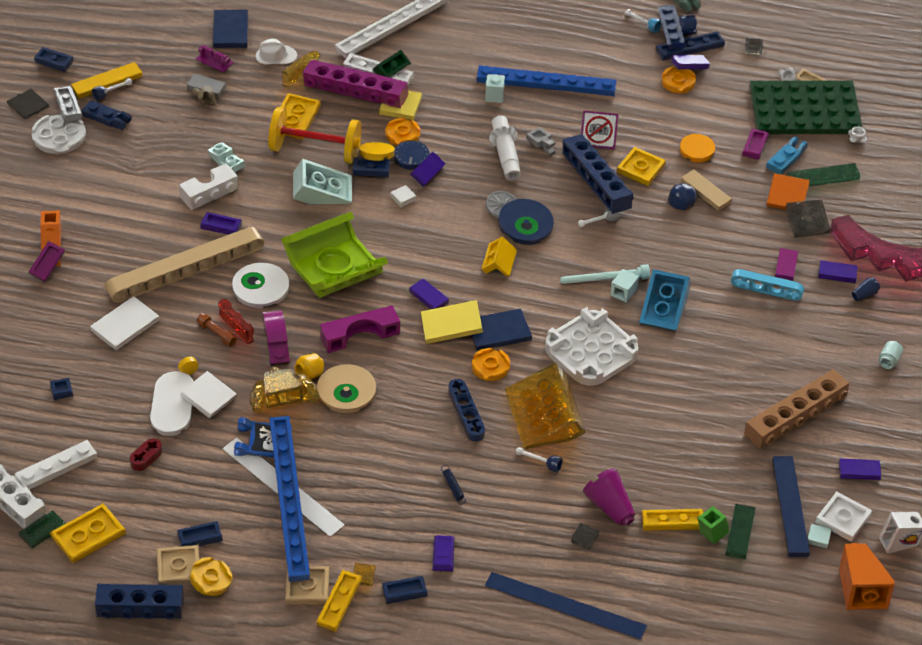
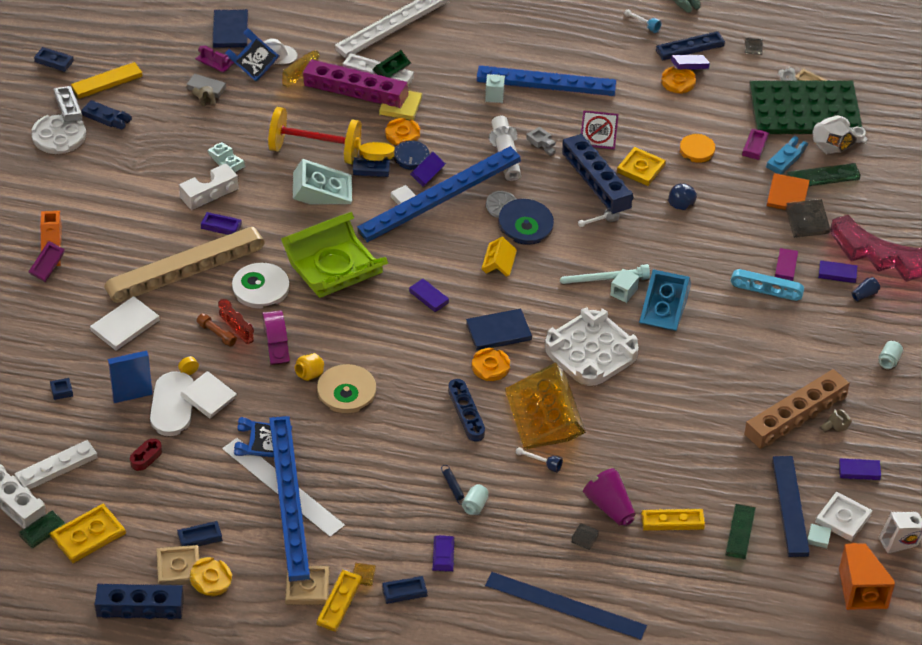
clear smoke piece [7,89,49,119] -> none
hinge [92,79,132,101] -> none
clear yellow torso [249,367,320,414] -> none
yellow tile [281,93,321,139] -> none
magenta arch [320,305,400,353] -> none
light yellow tile [421,300,483,344] -> none
dark blue plate [658,5,697,50] -> none
tan tile [680,170,732,211] -> none
bright green brick [698,506,730,544] -> none
none -> blue tile [108,351,153,403]
none -> flag [225,28,280,82]
none -> blue plate [357,146,521,243]
none -> light aqua brick [462,484,489,515]
none -> white helmet [812,115,857,155]
none -> dark tan piece [821,409,852,432]

